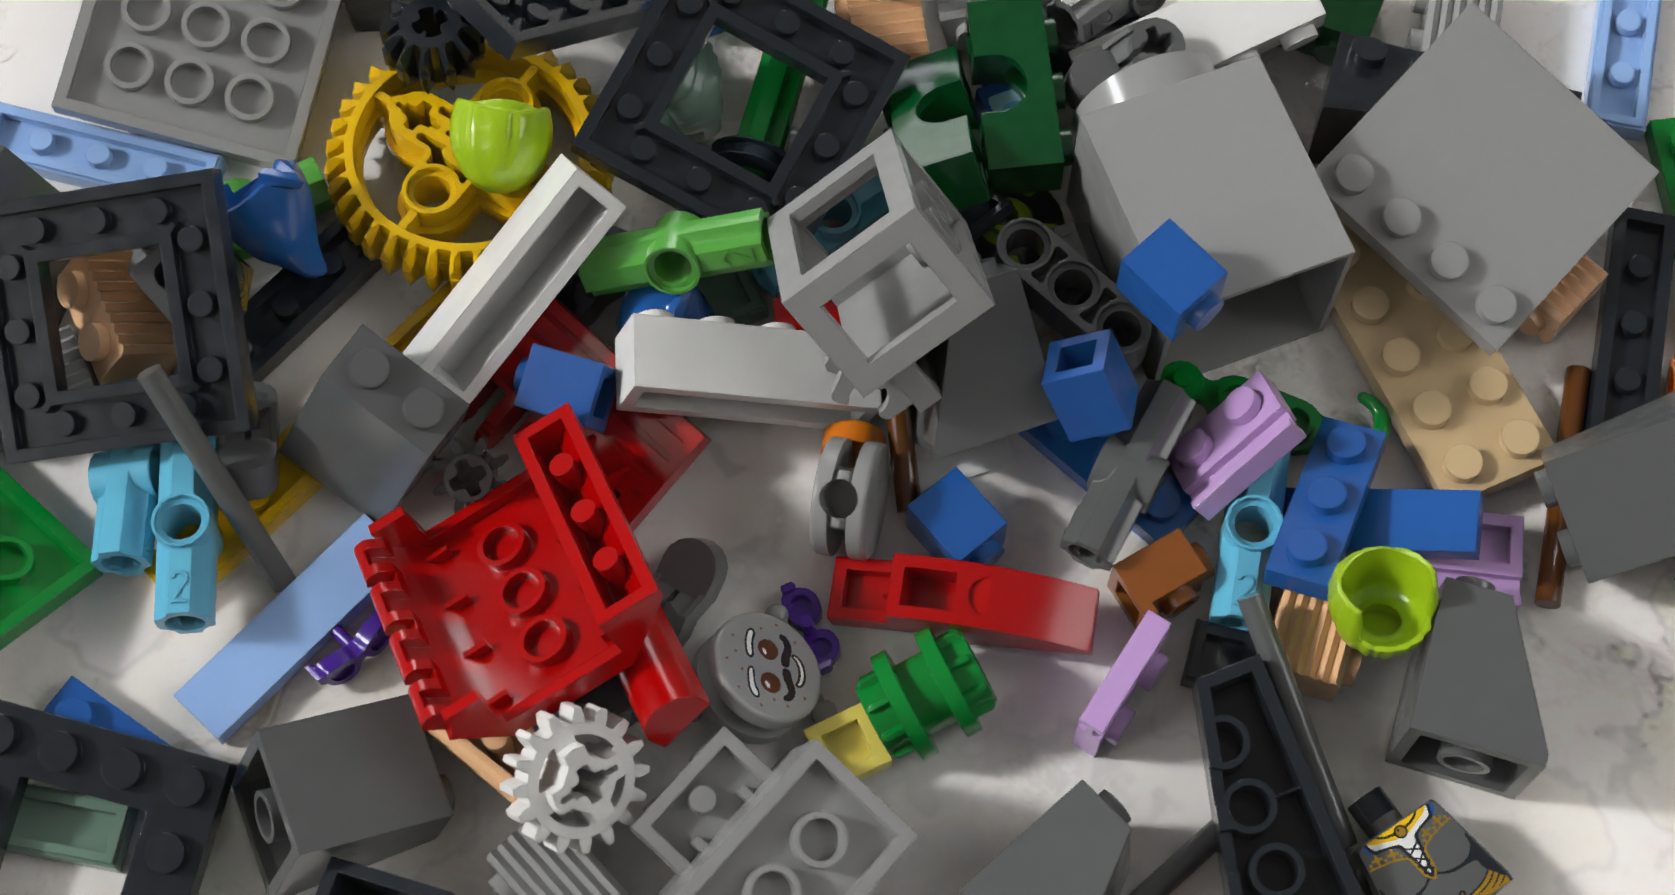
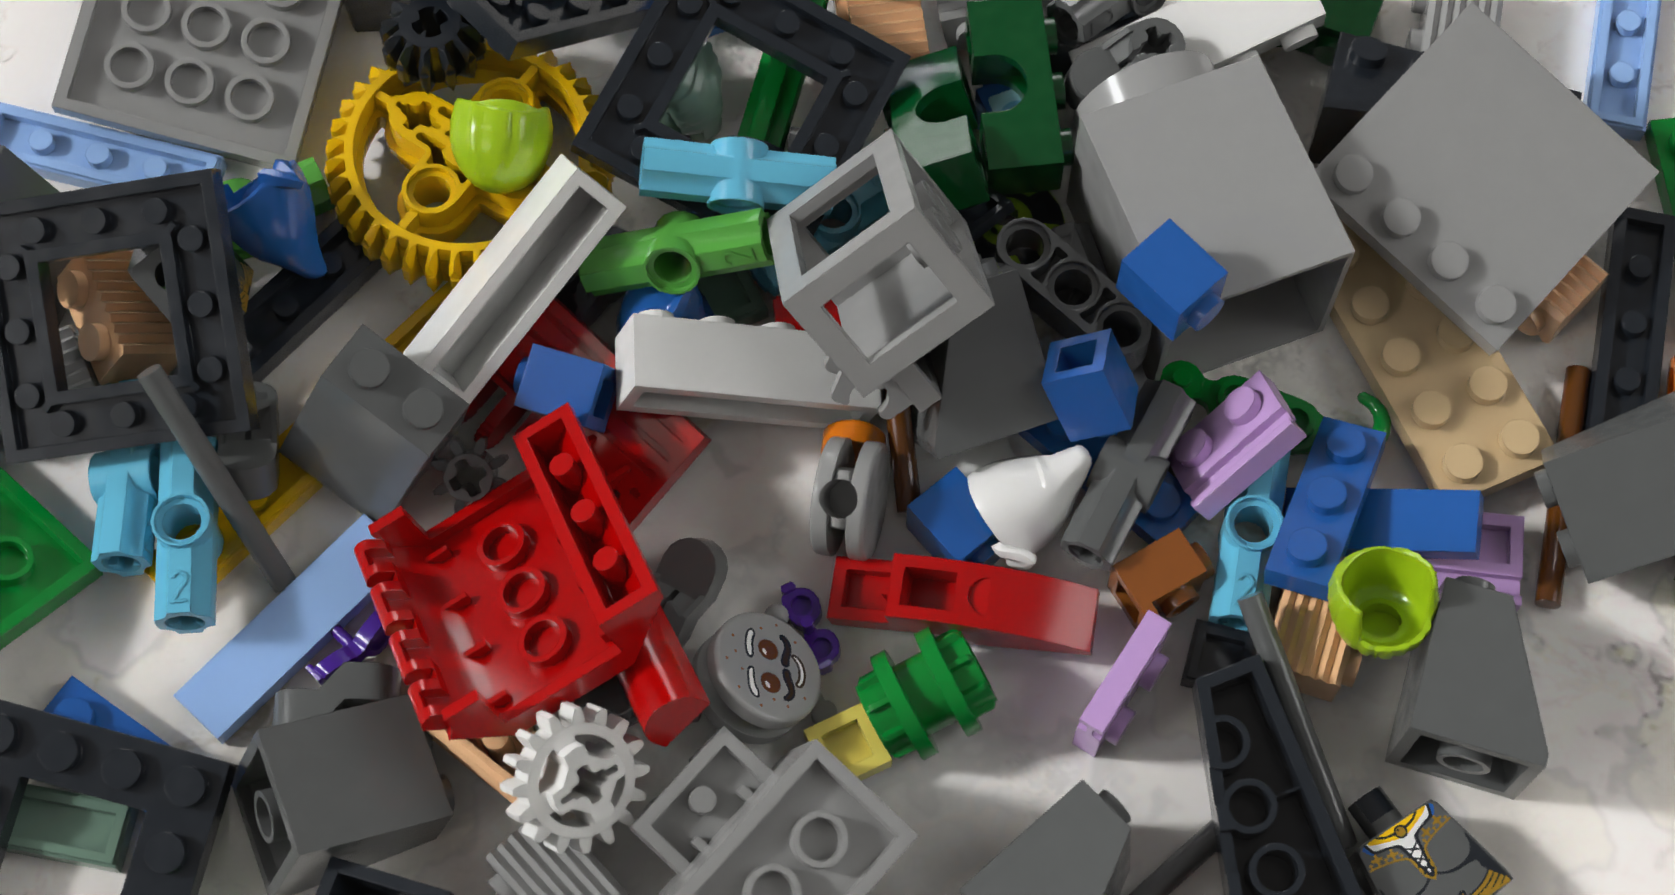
none -> dark grey piece [272,662,402,726]
none -> medium azure piece [638,137,837,216]
none -> white hat [967,445,1091,570]

